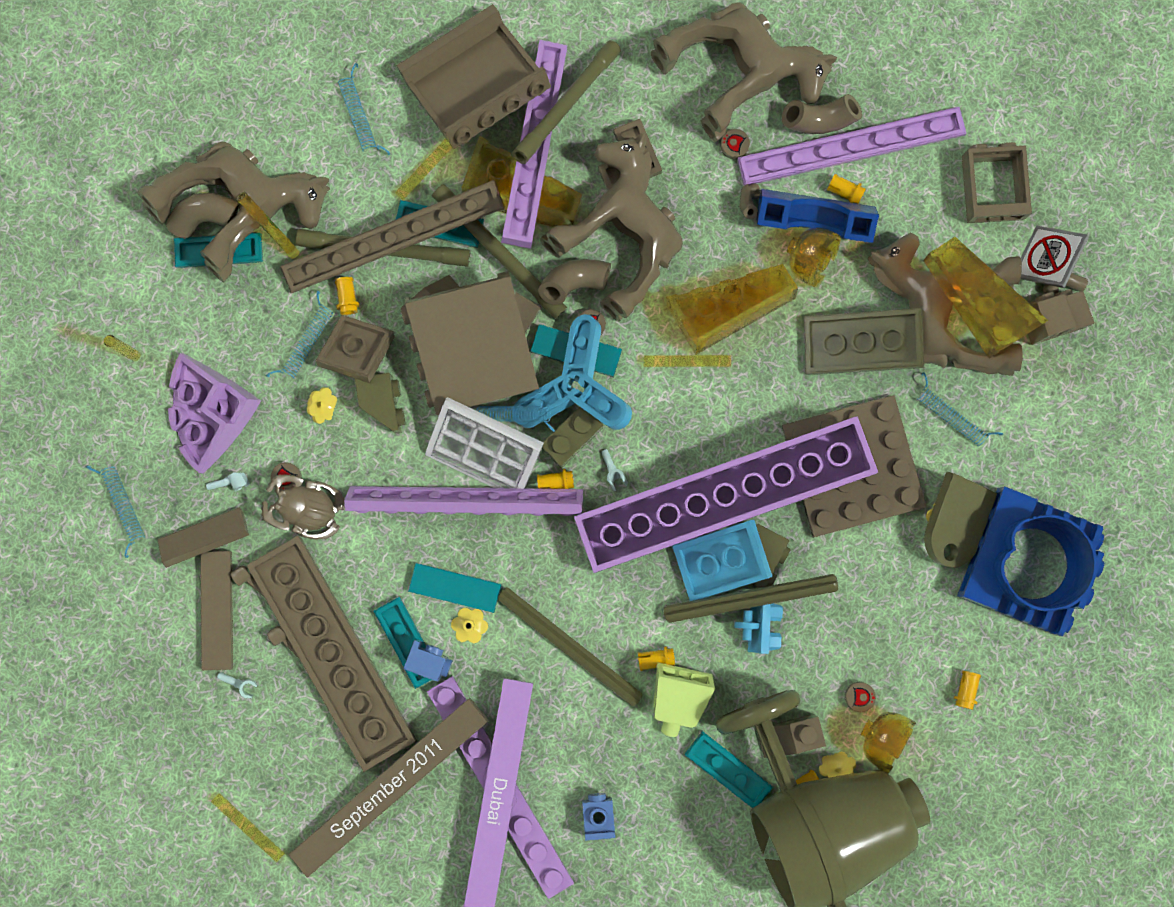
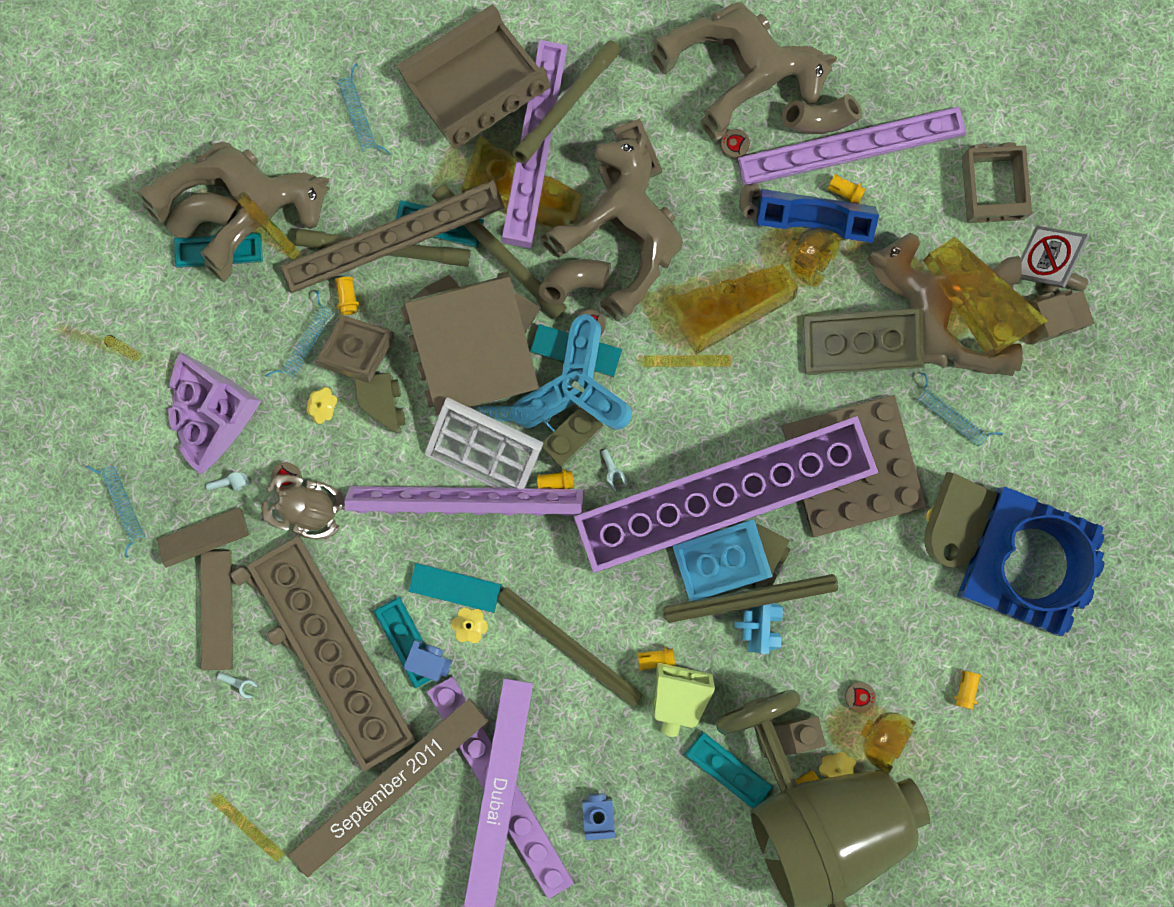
clear yellow bar [395,138,452,200] -> none

